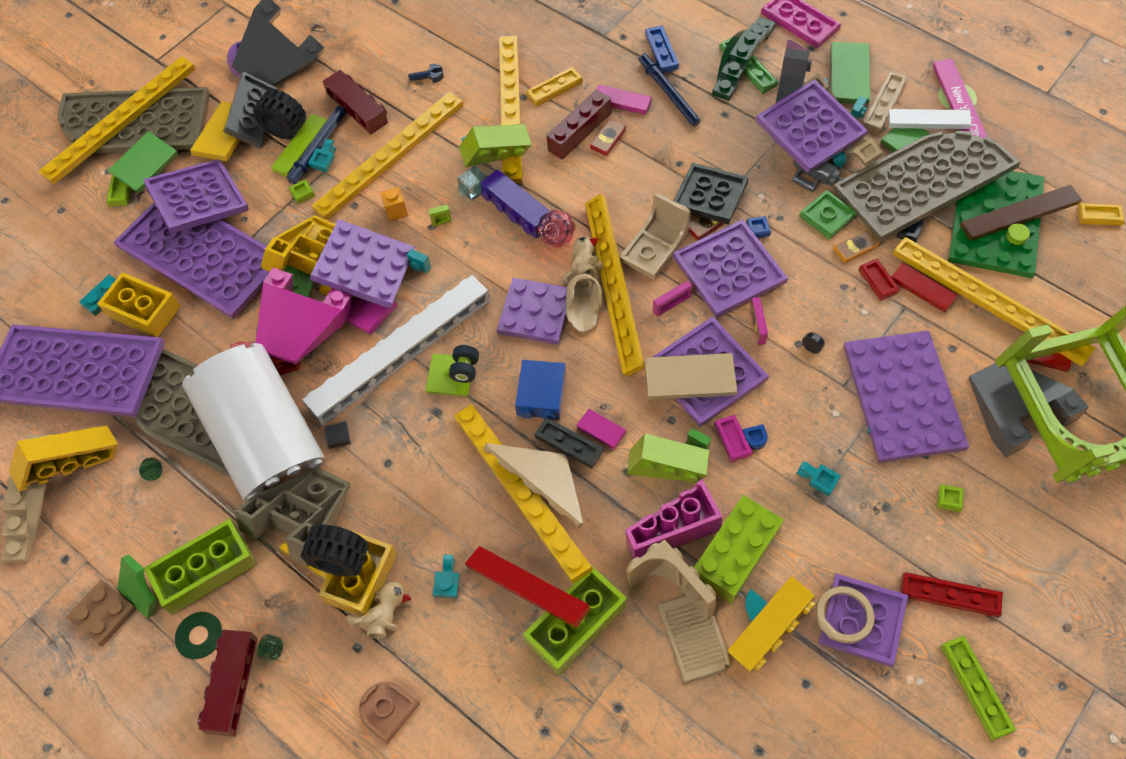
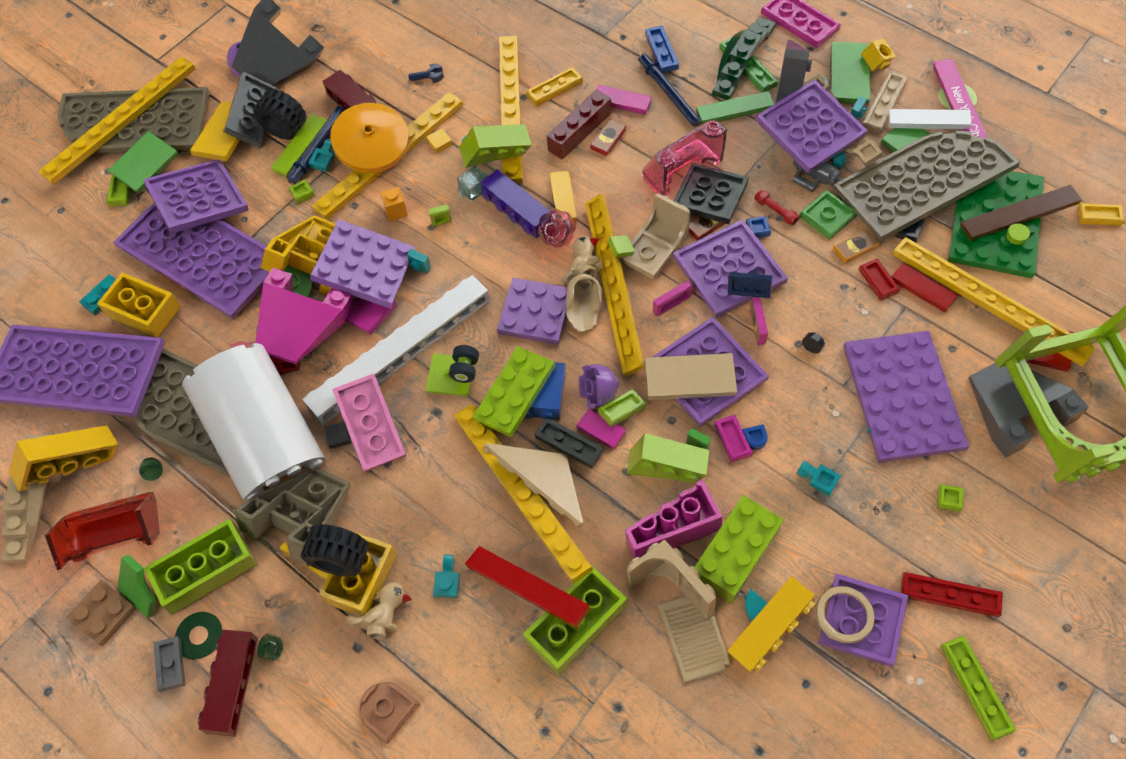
none -> clear red windscreen [45,492,160,570]
none -> flat silver plate [154,636,185,692]
none -> light orange dish [331,103,409,173]
none -> bright pink plate [332,373,406,472]
none -> yellow tile [426,128,453,153]
none -> lime plate [473,346,556,437]
none -> yellow tile [550,170,577,224]
none -> medium lavender cylinder [579,364,619,409]
none -> lime tile [598,389,647,427]
none -> lime tile [607,235,635,258]
none -> clear pink windscreen [642,120,727,196]
none -> bright green tile [696,91,774,125]
none -> dark blue tile [728,270,772,298]
none -> red bar [754,189,800,226]
none -> yellow brick [861,39,896,71]

